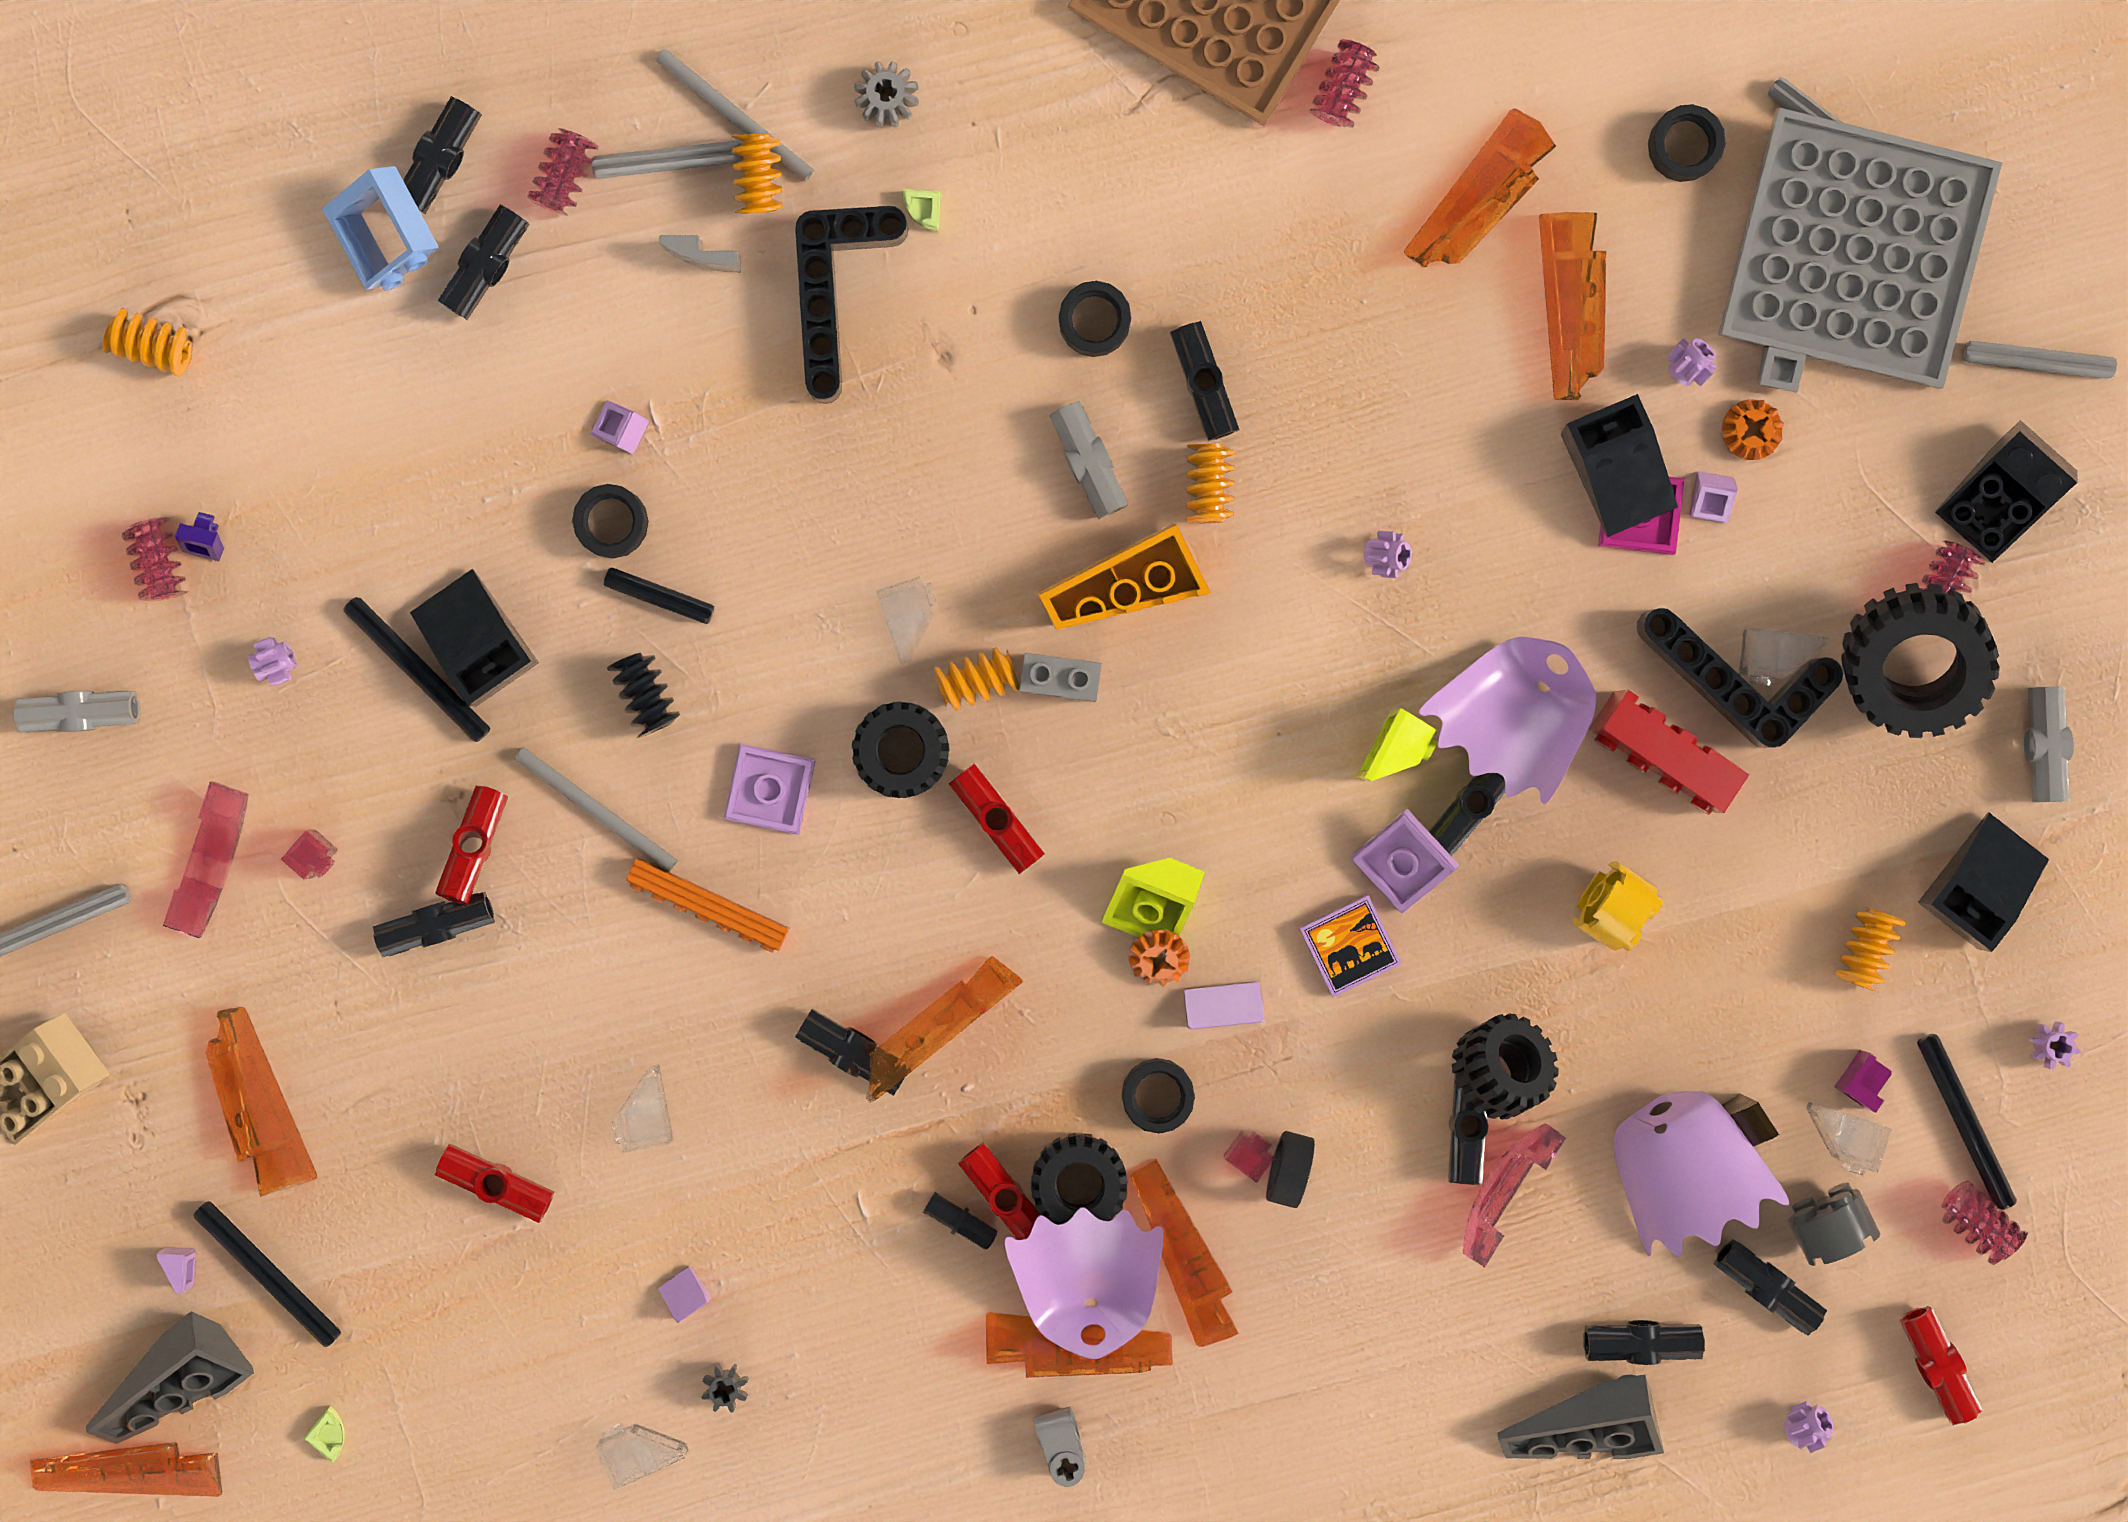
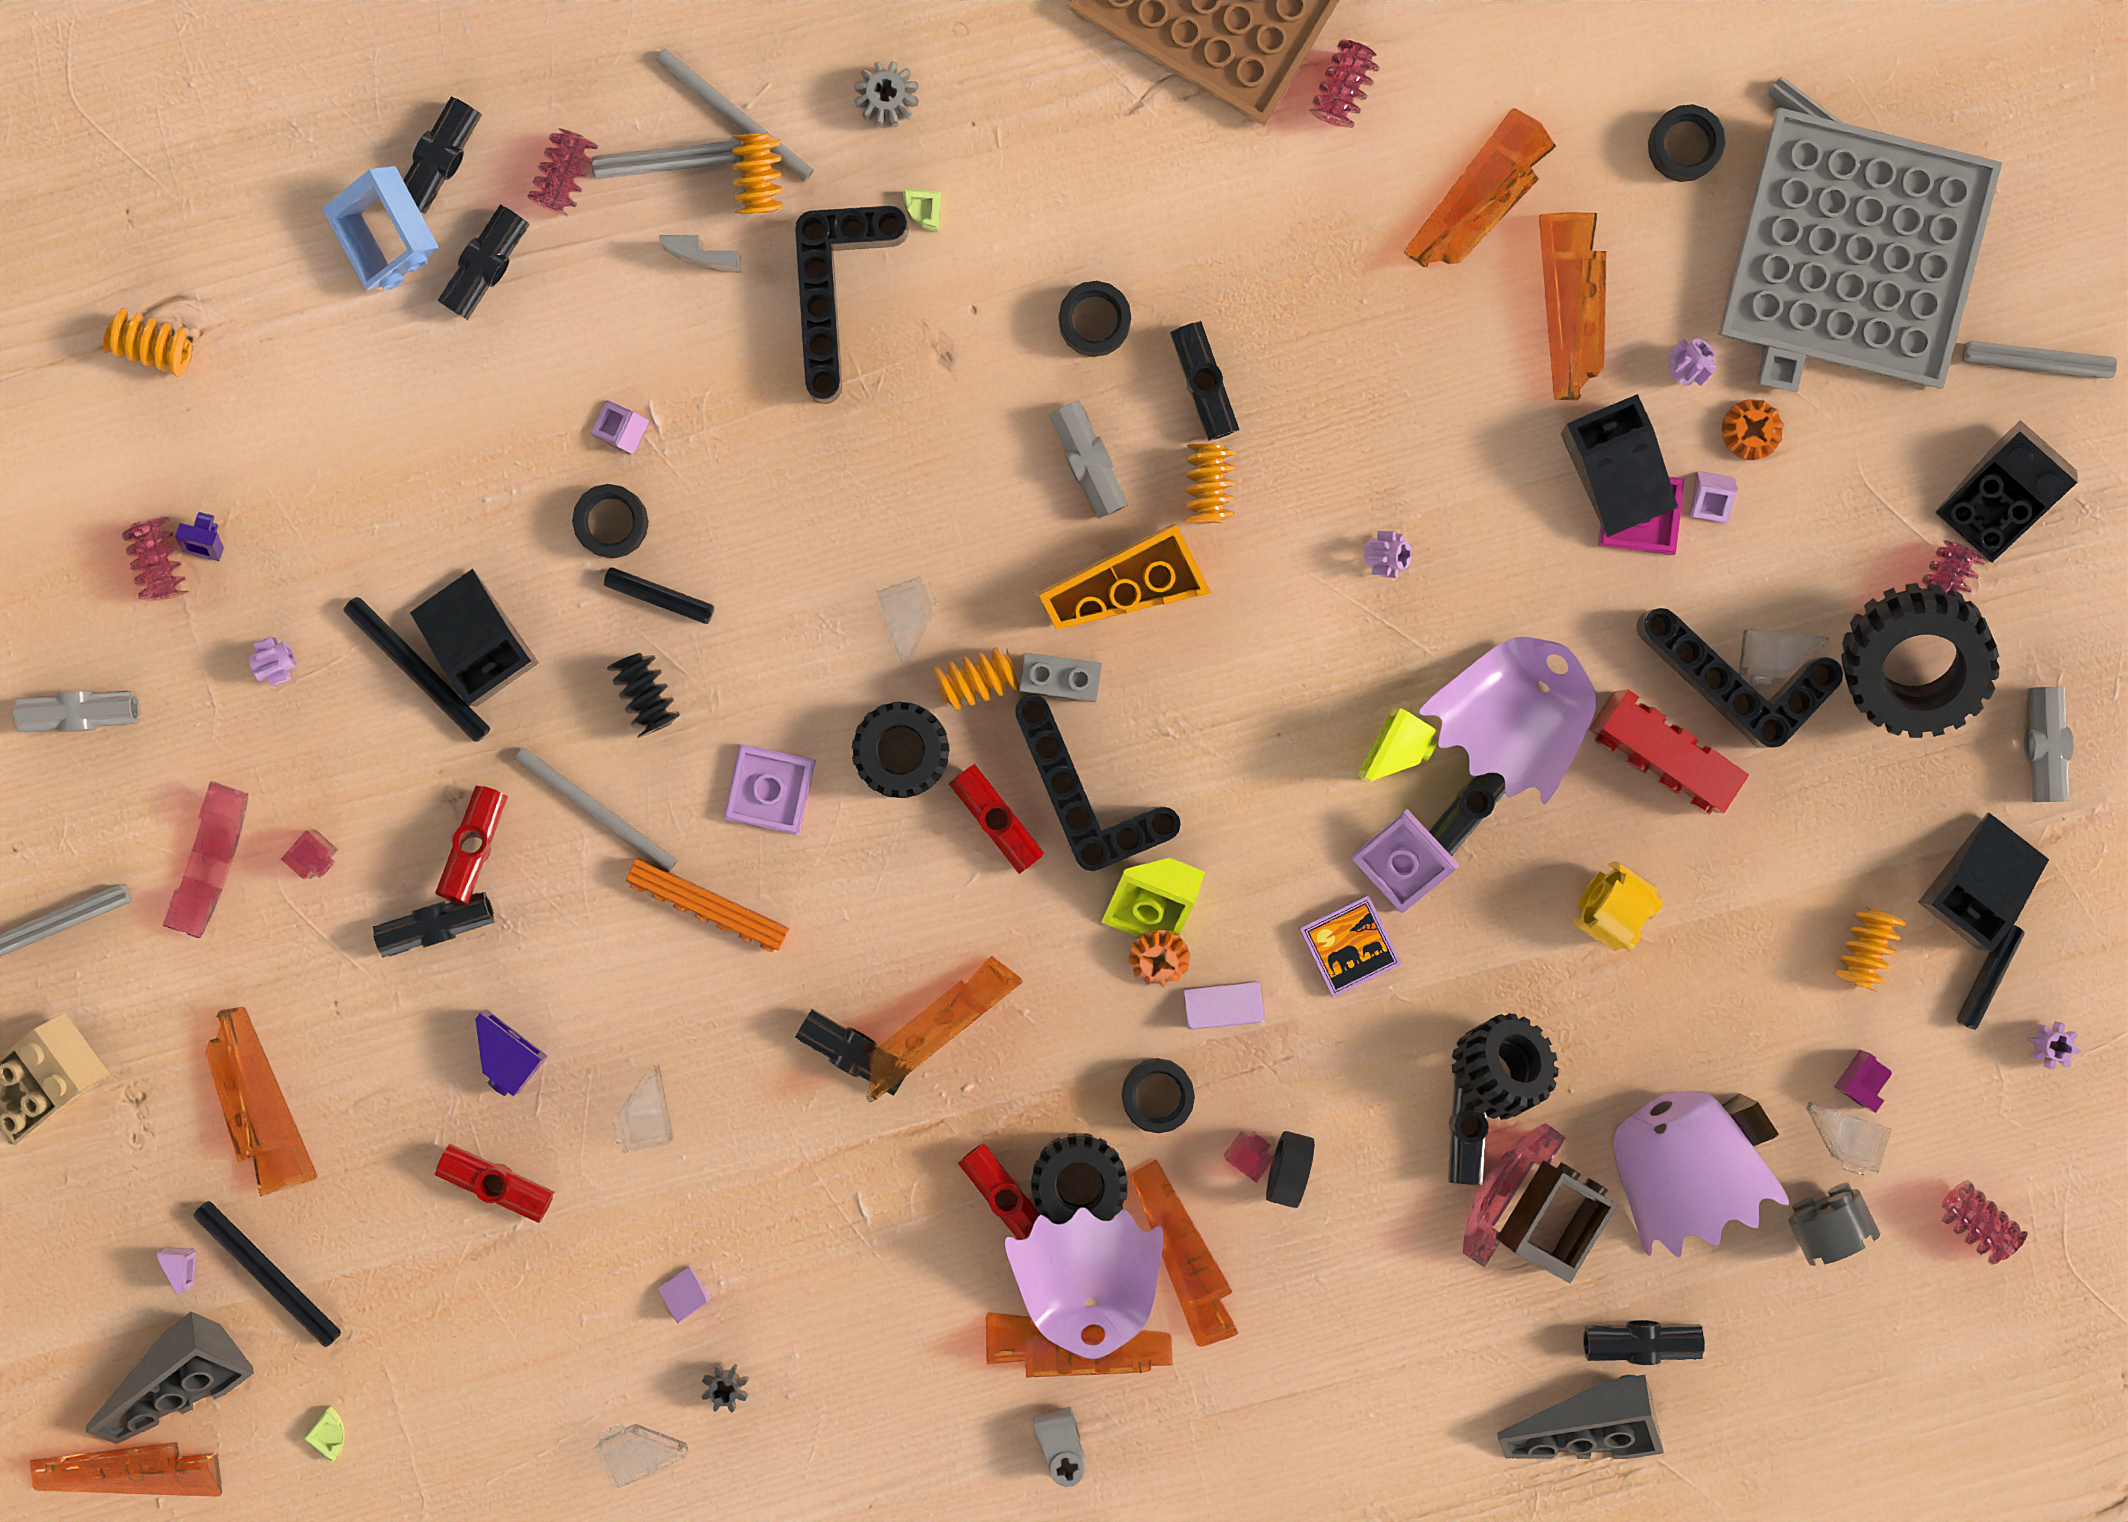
black axle [922,1192,997,1250] -> none
black piece [1713,1239,1827,1336] -> none
lavender gear [1784,1401,1834,1453] -> none
red piece [1900,1306,1982,1425] -> none
black axle [1917,1034,2017,1210] -> none
none -> dark purple slope [475,1010,547,1096]
none -> black beam [1015,694,1181,871]
none -> dark brown window [1496,1160,1618,1283]
none -> black axle [1957,925,2025,1030]

